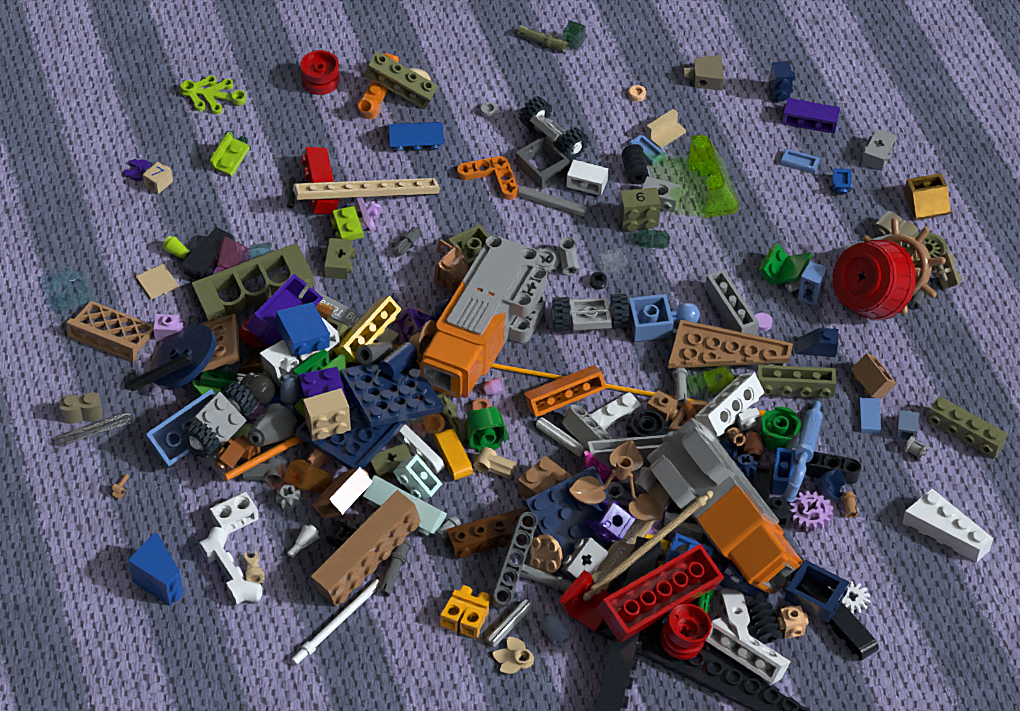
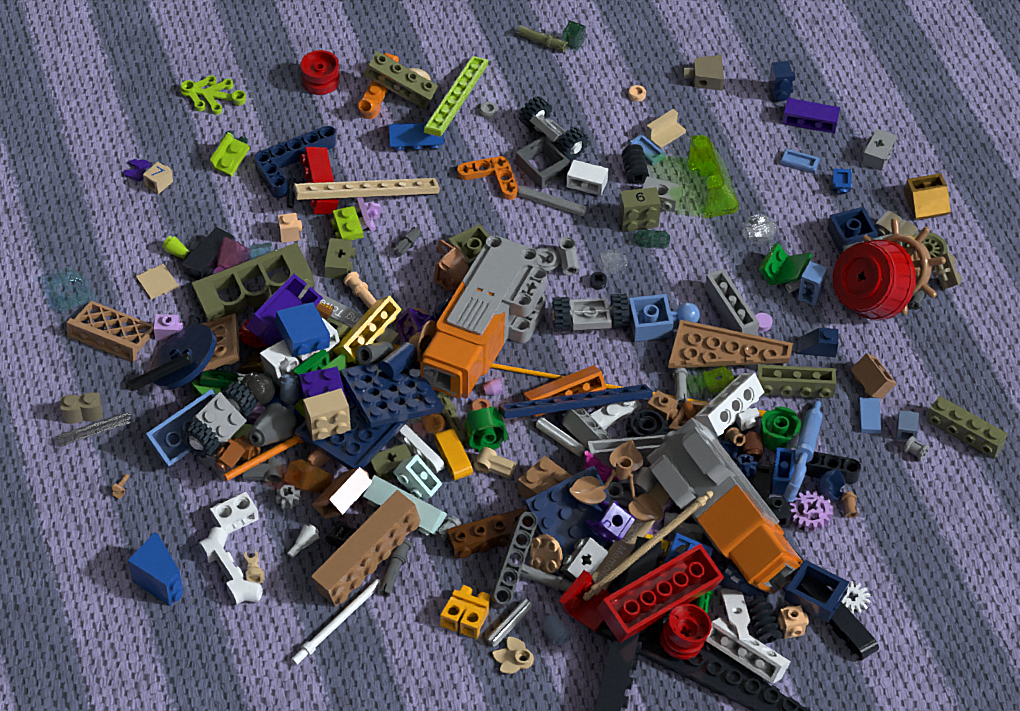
white wedge [902,489,993,562] -> none
none -> dark blue beam [254,126,337,198]
none -> light nougat brick [278,213,302,243]
none -> light nougat pin [344,272,377,309]
none -> lime tile [424,56,488,137]
none -> dark blue tile [498,384,653,419]
none -> clear plant [742,213,777,247]
none -> dark blue brick [827,207,878,255]

